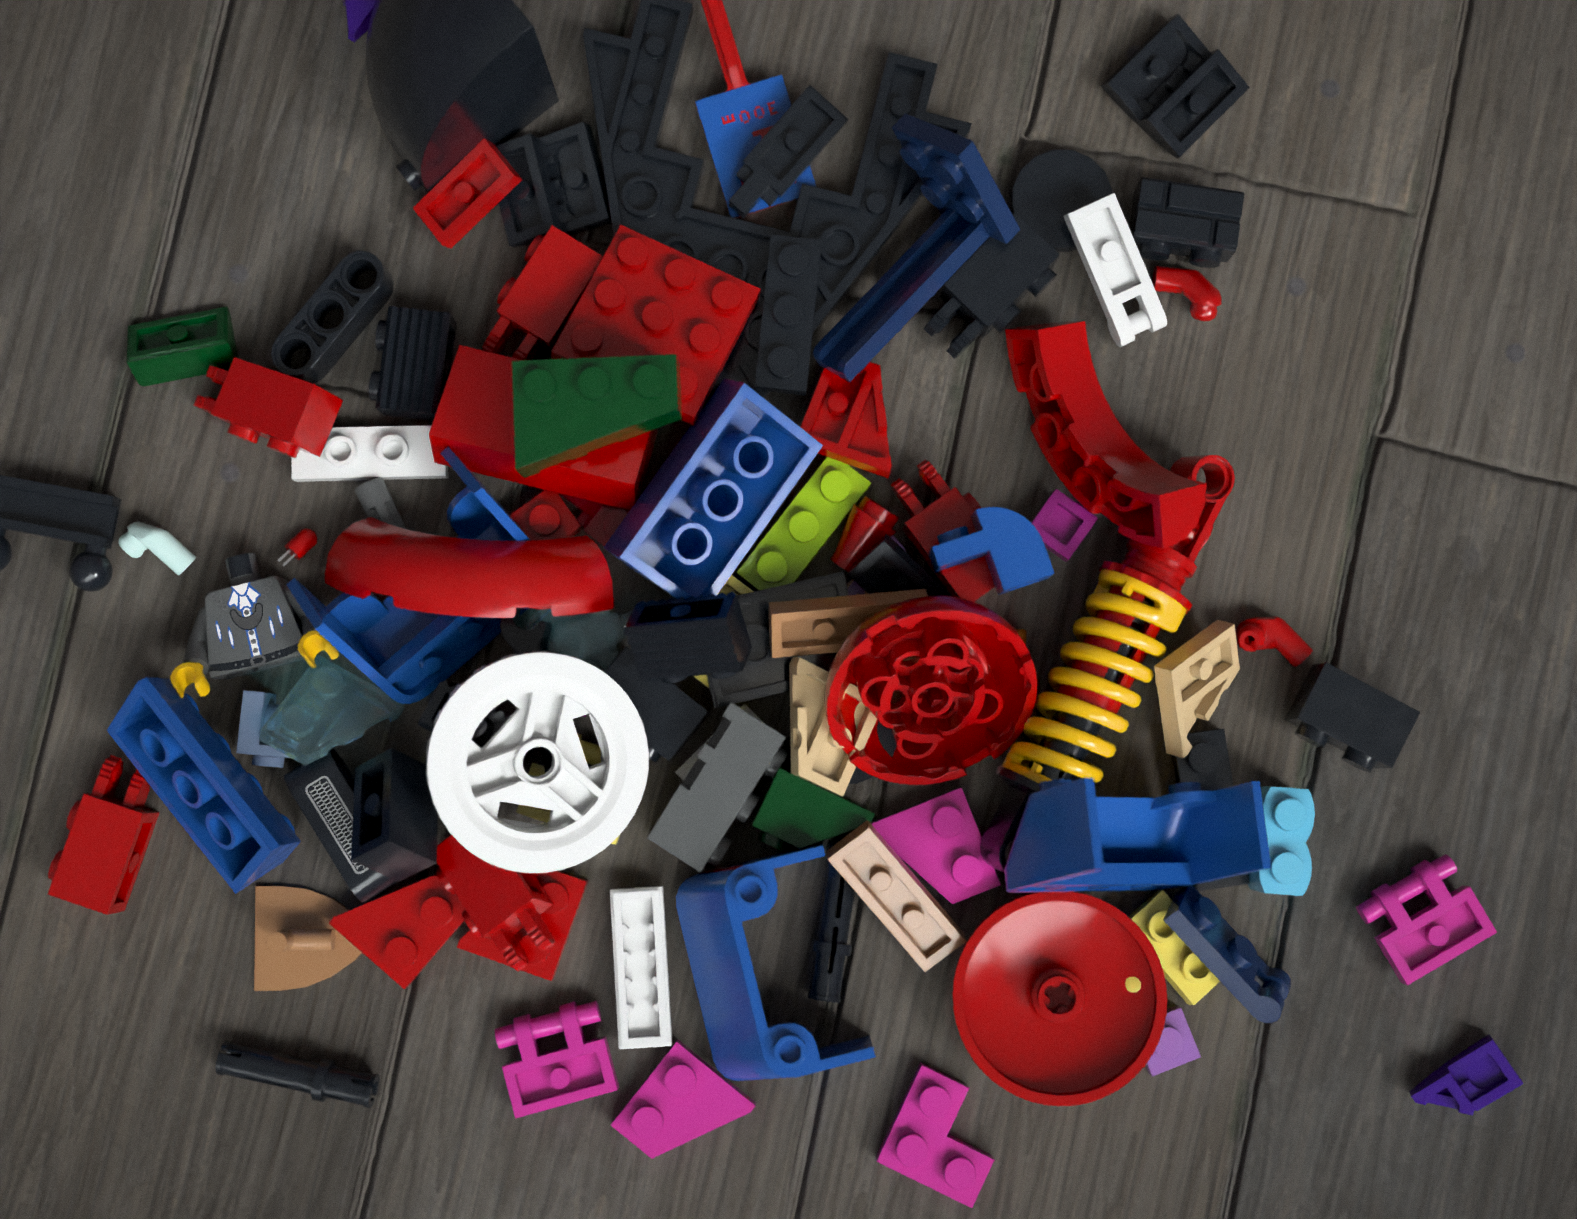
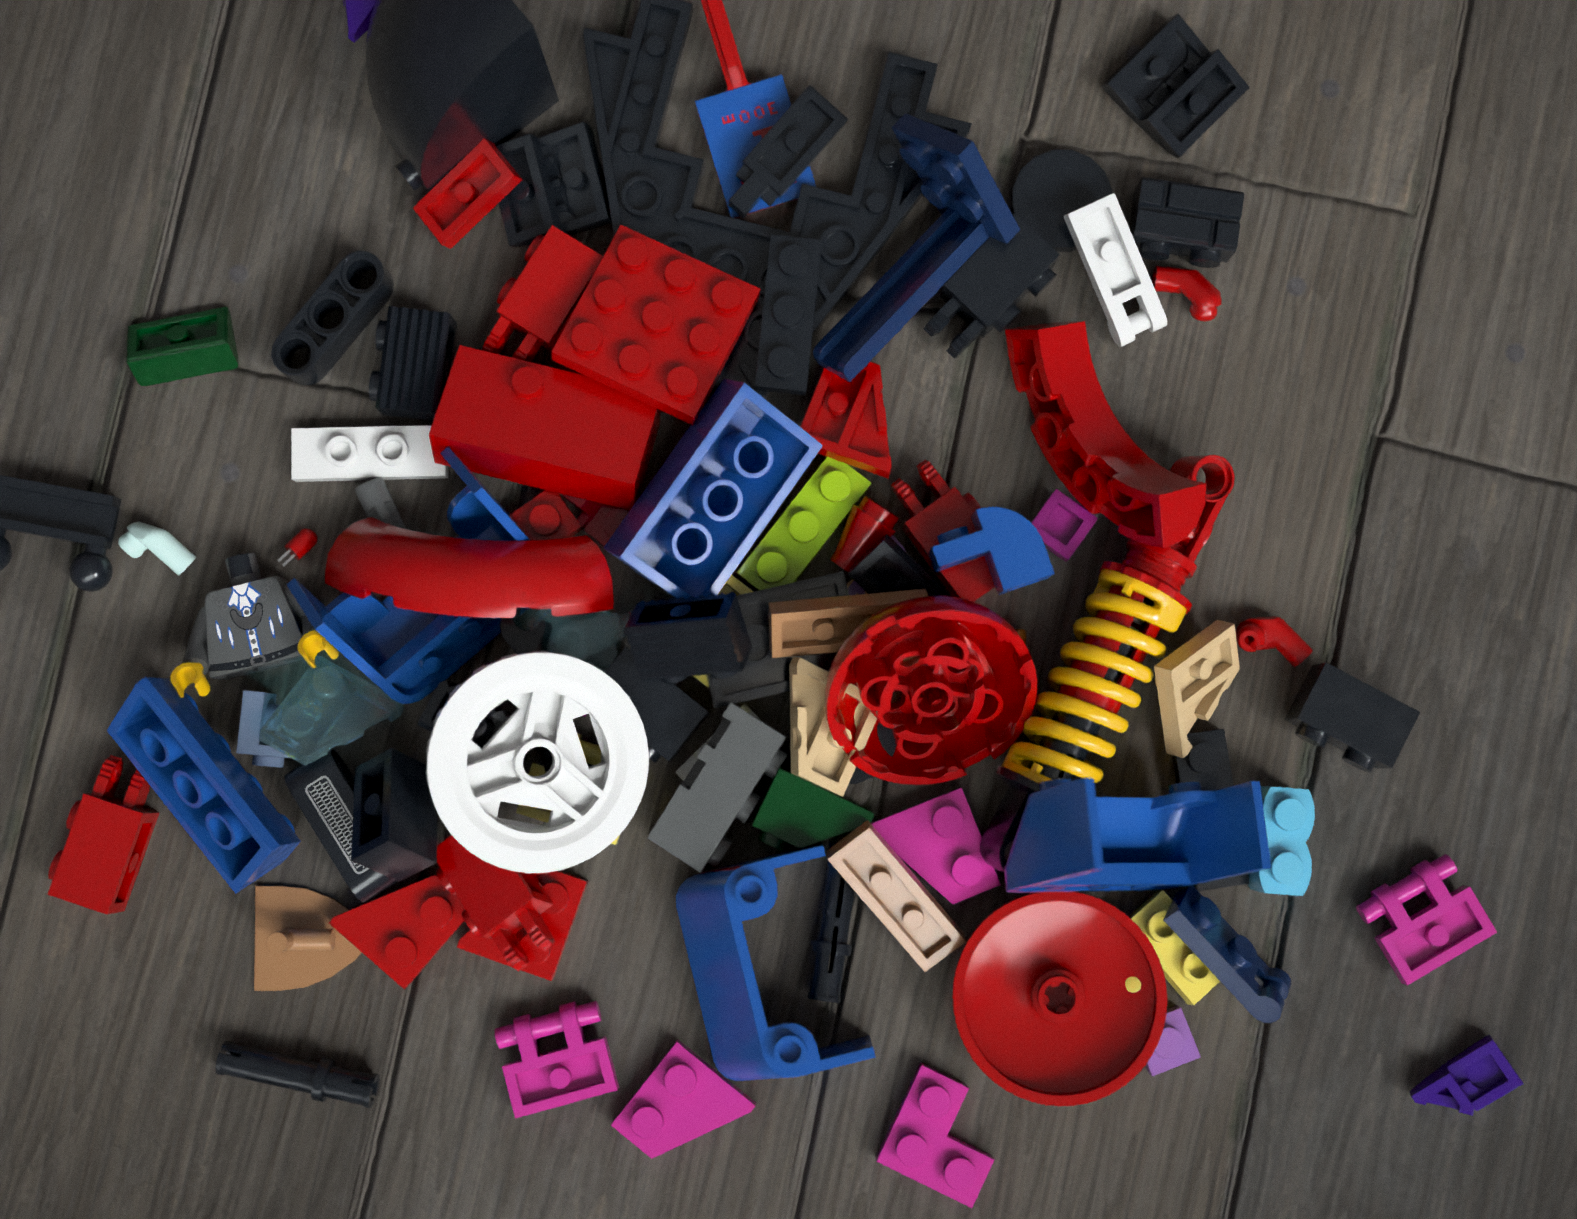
red hinge [193,357,343,459] -> none
dark green wedge [512,354,682,478] -> none
white plate [610,886,673,1049] -> none

